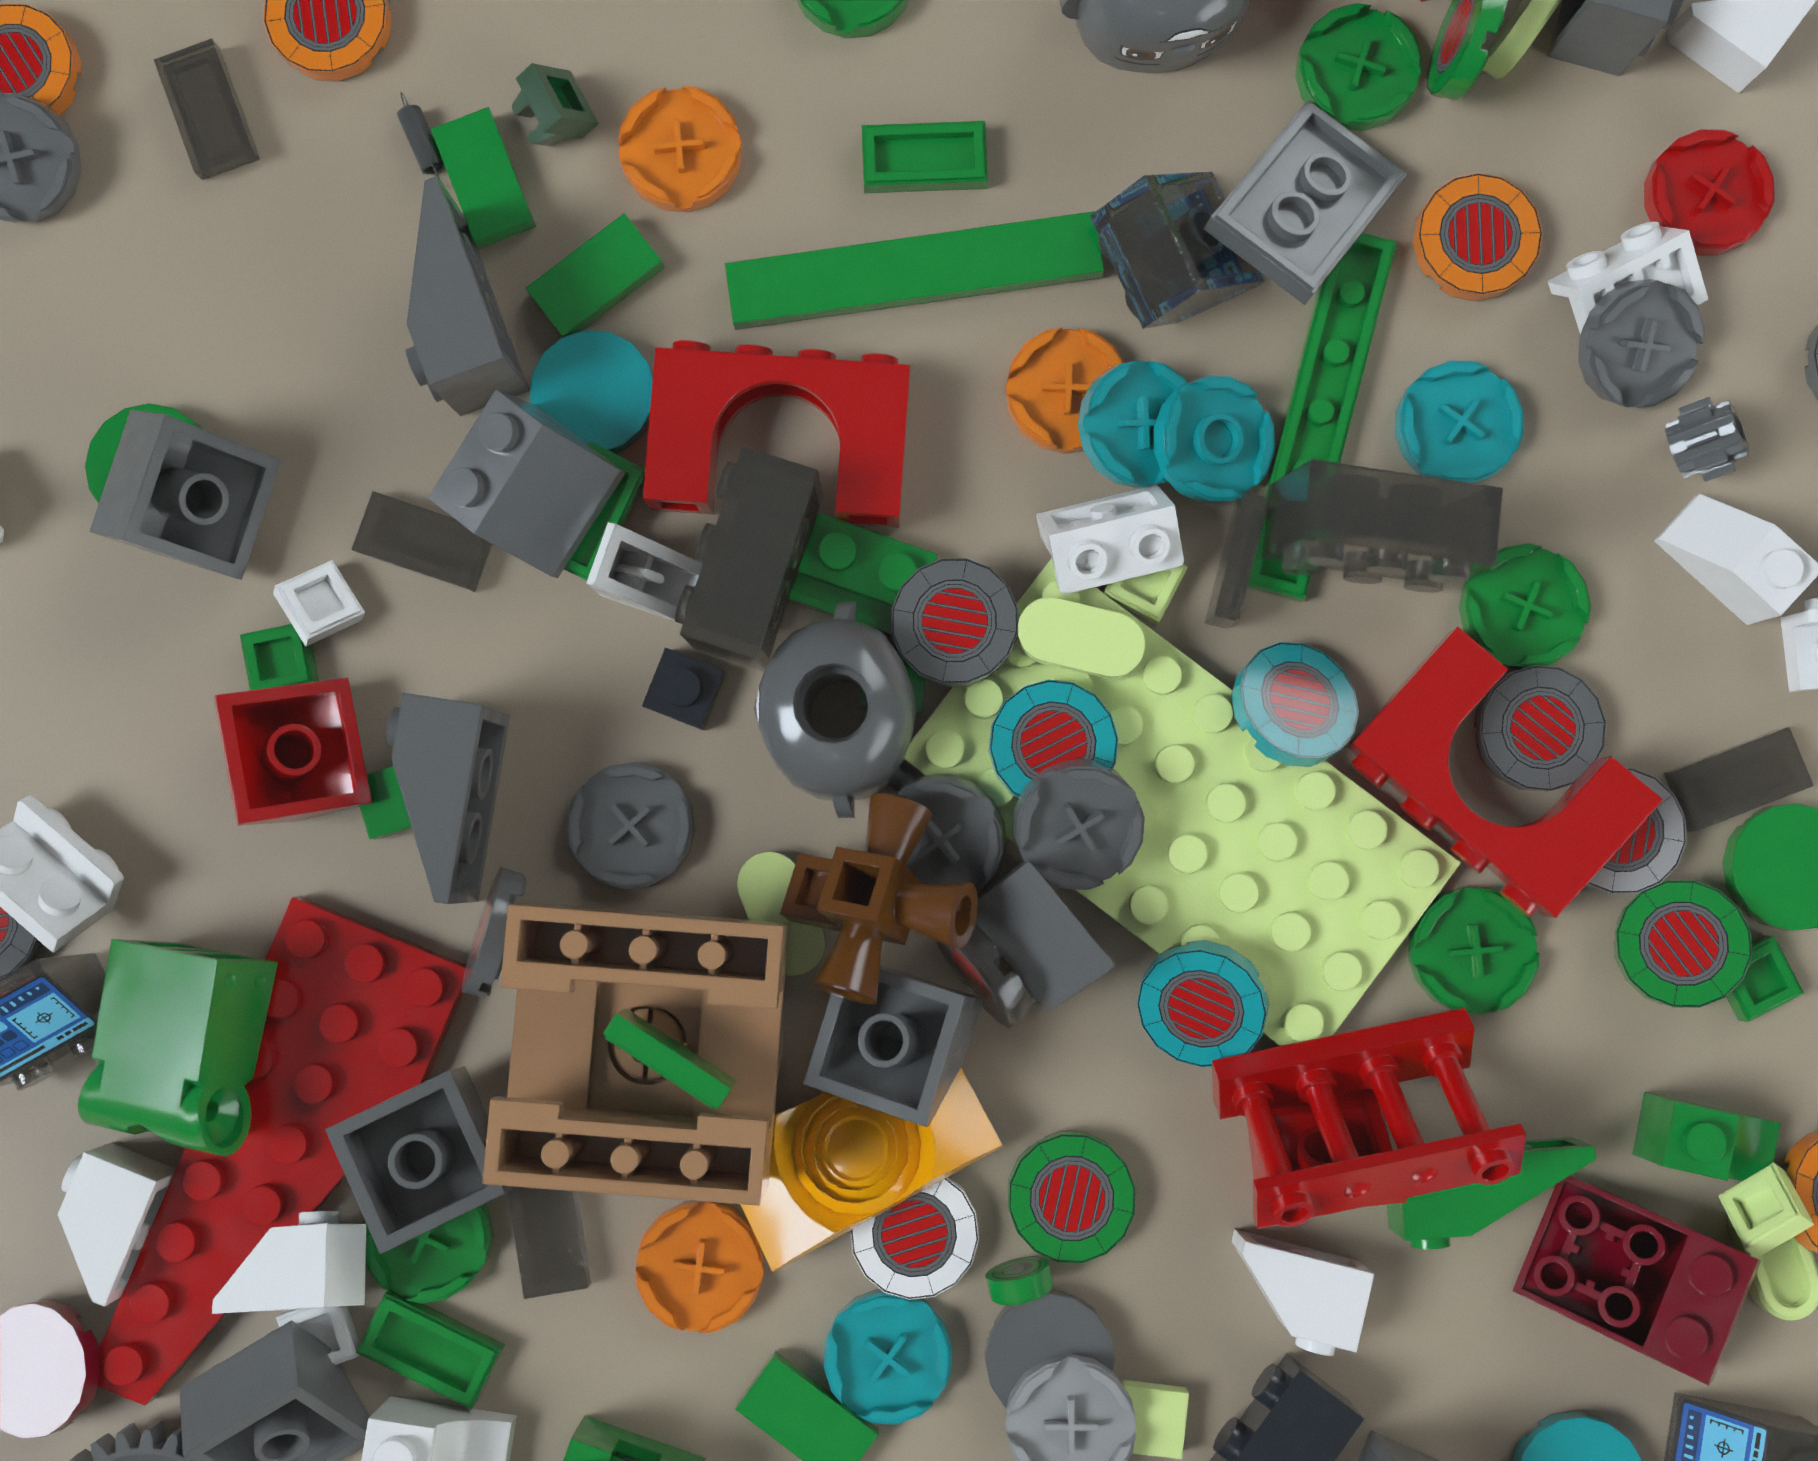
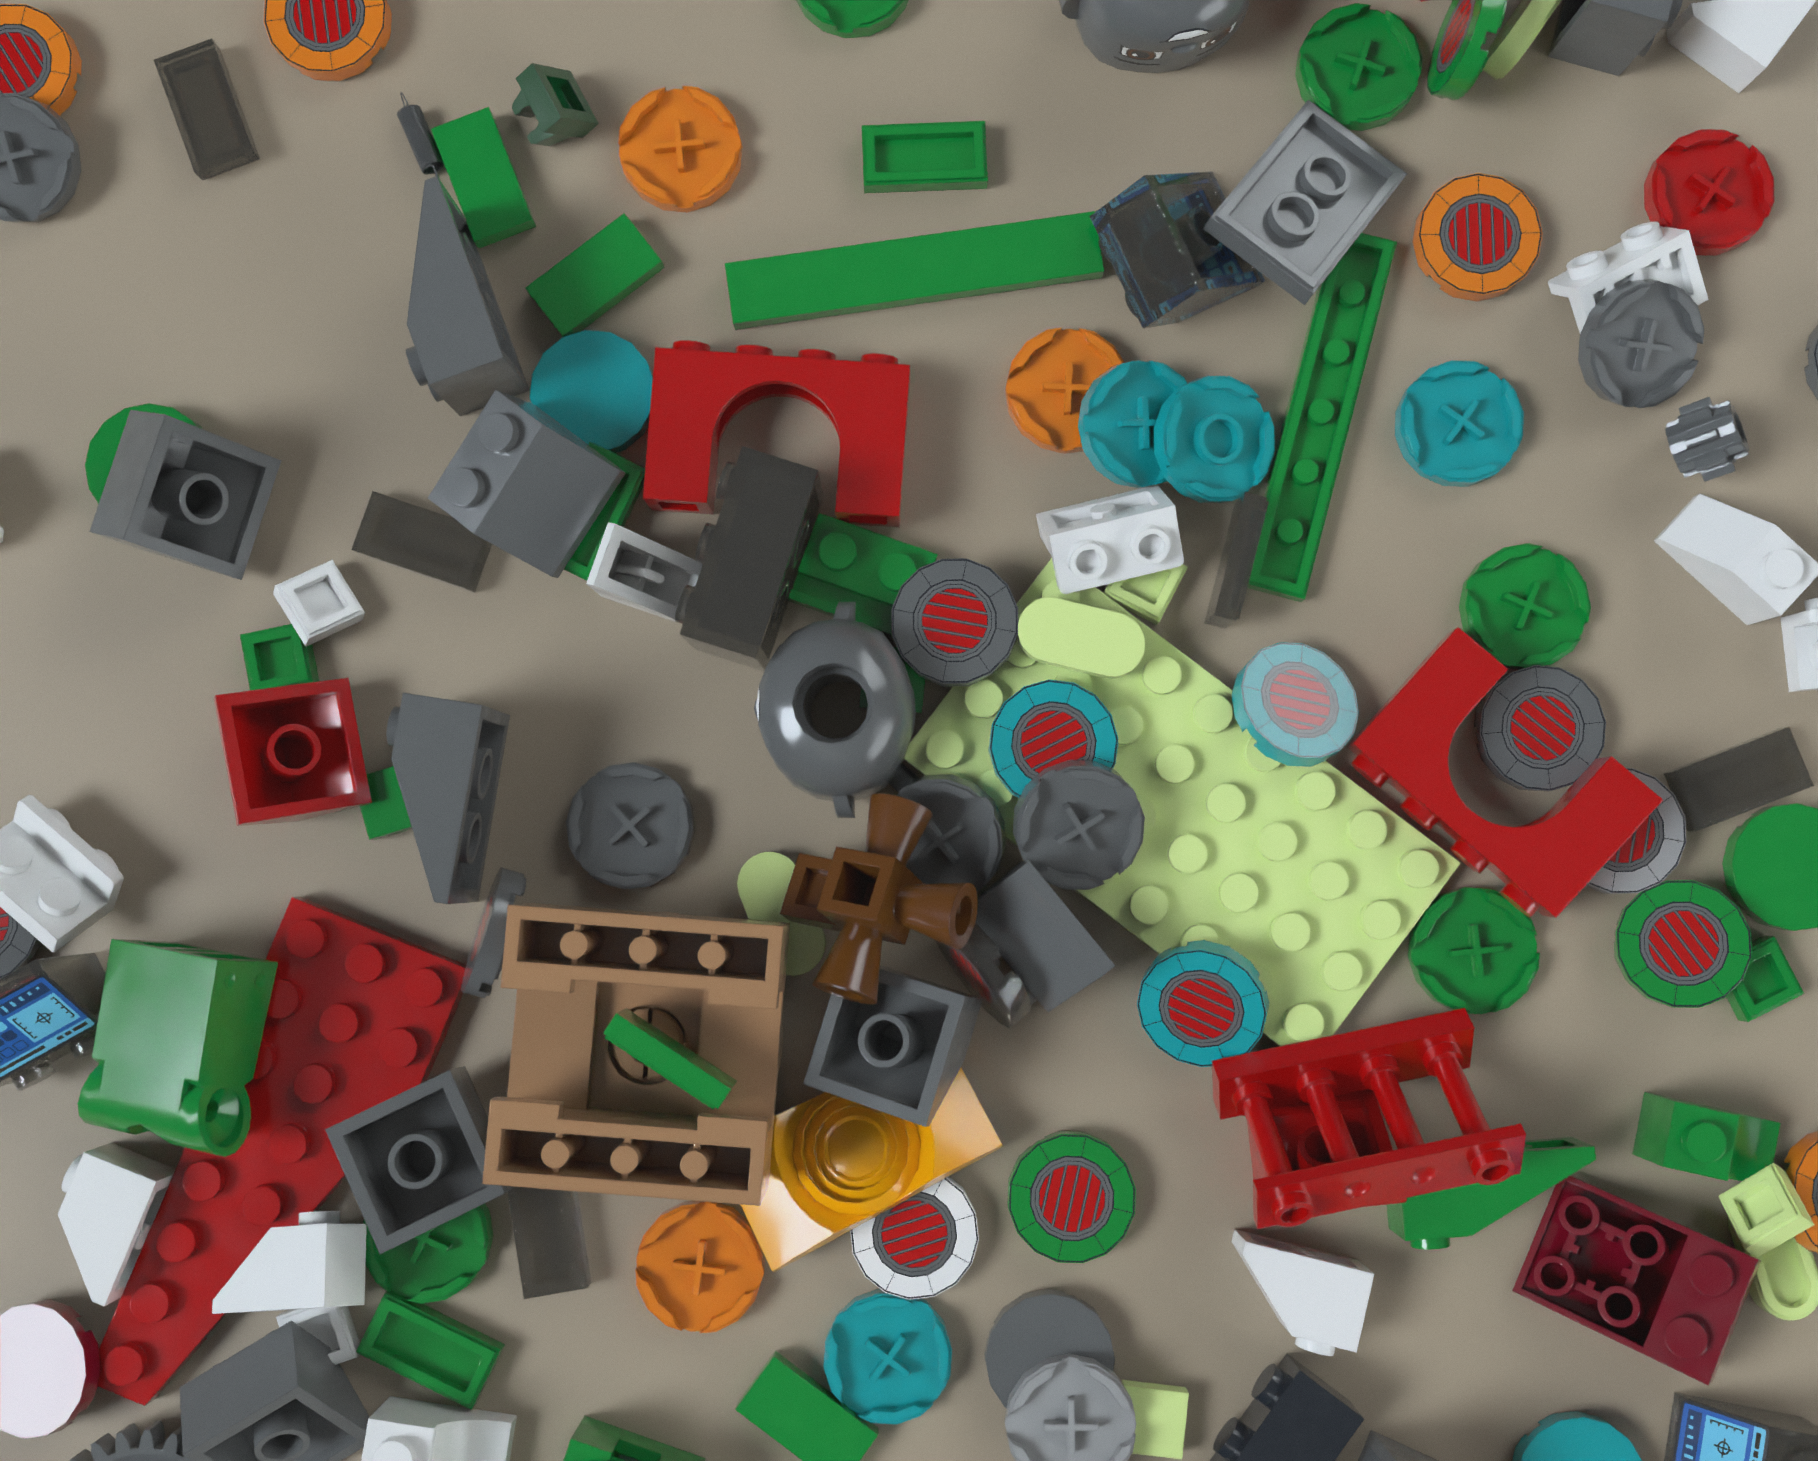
black plate [642,647,726,731] -> none
green tile [985,1256,1054,1306] -> none
clear smoke brick [1261,459,1503,593] -> none

